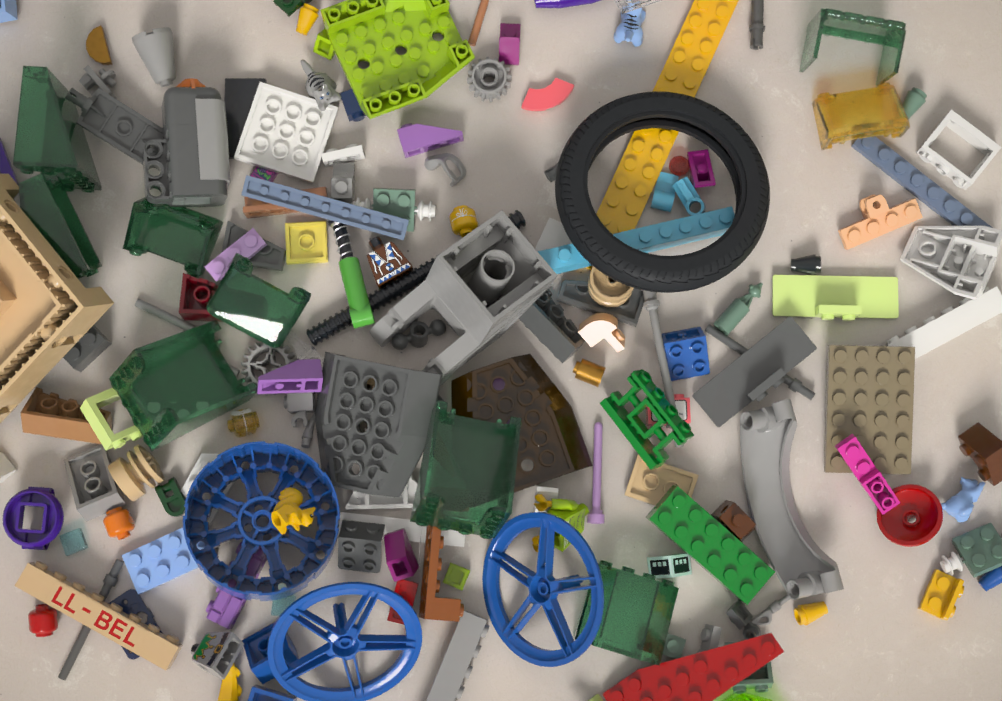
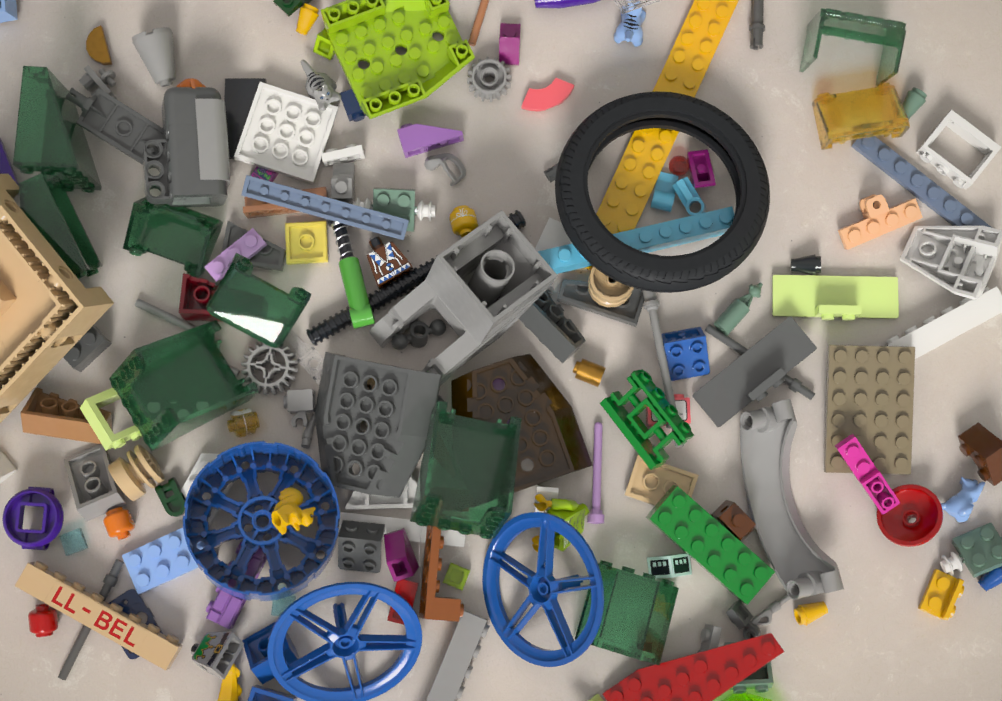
medium lavender slope [257,359,323,394] -> none
brick [578,313,625,352] -> none
sand green plate [659,632,686,659] -> none

